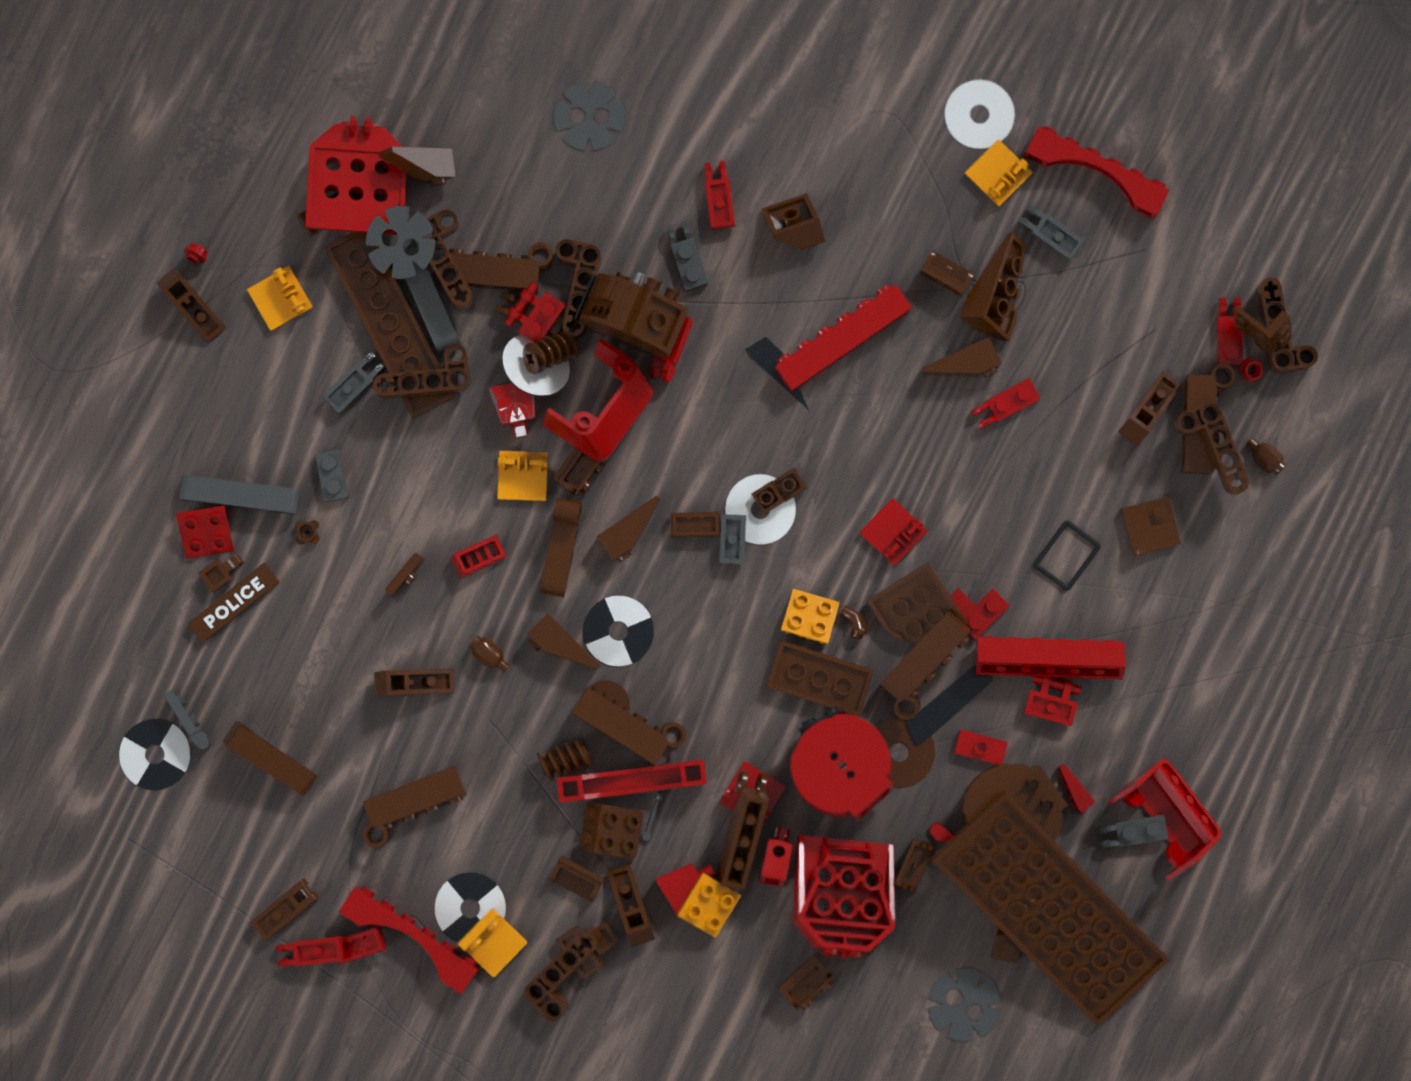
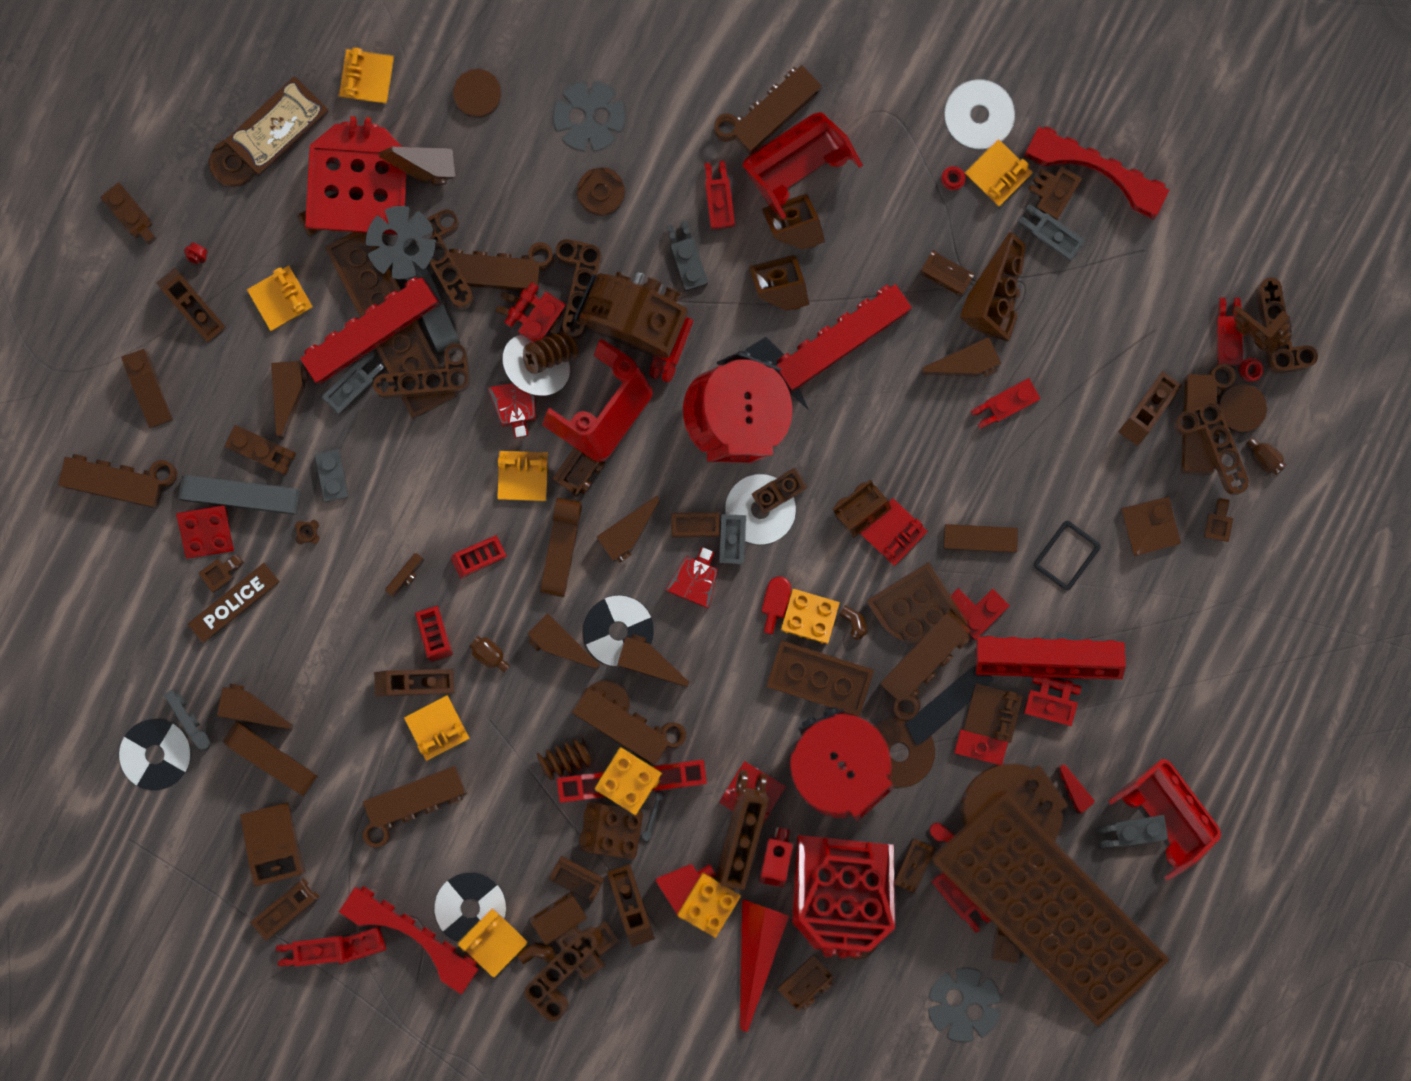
none -> reddish brown hinge [58,454,178,509]
none -> reddish brown hinge [100,182,157,244]
none -> reddish brown slope [121,349,173,428]
none -> reddish brown tile [208,140,255,187]
none -> reddish brown slope [217,683,293,730]
none -> tile [224,76,329,176]
none -> reddish brown plate [224,425,296,475]
none -> reddish brown slope [240,802,306,887]
none -> reddish brown slope [271,361,308,438]
none -> red brick [300,277,441,384]
none -> light orange hinge [339,47,394,104]
none -> light orange hinge [404,695,470,761]
none -> red slope [415,605,453,662]
none -> reddish brown tile [453,69,501,117]
none -> reddish brown arm [517,942,555,964]
none -> reddish brown hinge [530,891,587,945]
none -> reddish brown tile [577,167,625,216]
none -> light orange hinge [595,747,662,815]
none -> reddish brown slope [617,634,689,687]
none -> red torso [666,547,718,609]
none -> red piece [683,351,792,463]
none -> reddish brown hinge [714,65,822,155]
none -> red wedge [740,899,789,1032]
none -> red windscreen [743,112,863,219]
none -> reddish brown slope [749,255,809,311]
none -> red piece [761,576,791,635]
none -> reddish brown hinge [832,479,892,538]
none -> red hinge [930,871,992,934]
none -> red plate [941,166,965,191]
none -> reddish brown tile [943,524,1018,553]
none -> reddish brown hinge [964,683,1023,743]
none -> reddish brown hinge [1028,166,1082,220]
none -> reddish brown plate [1204,498,1233,542]
none -> reddish brown tile [1218,384,1267,433]

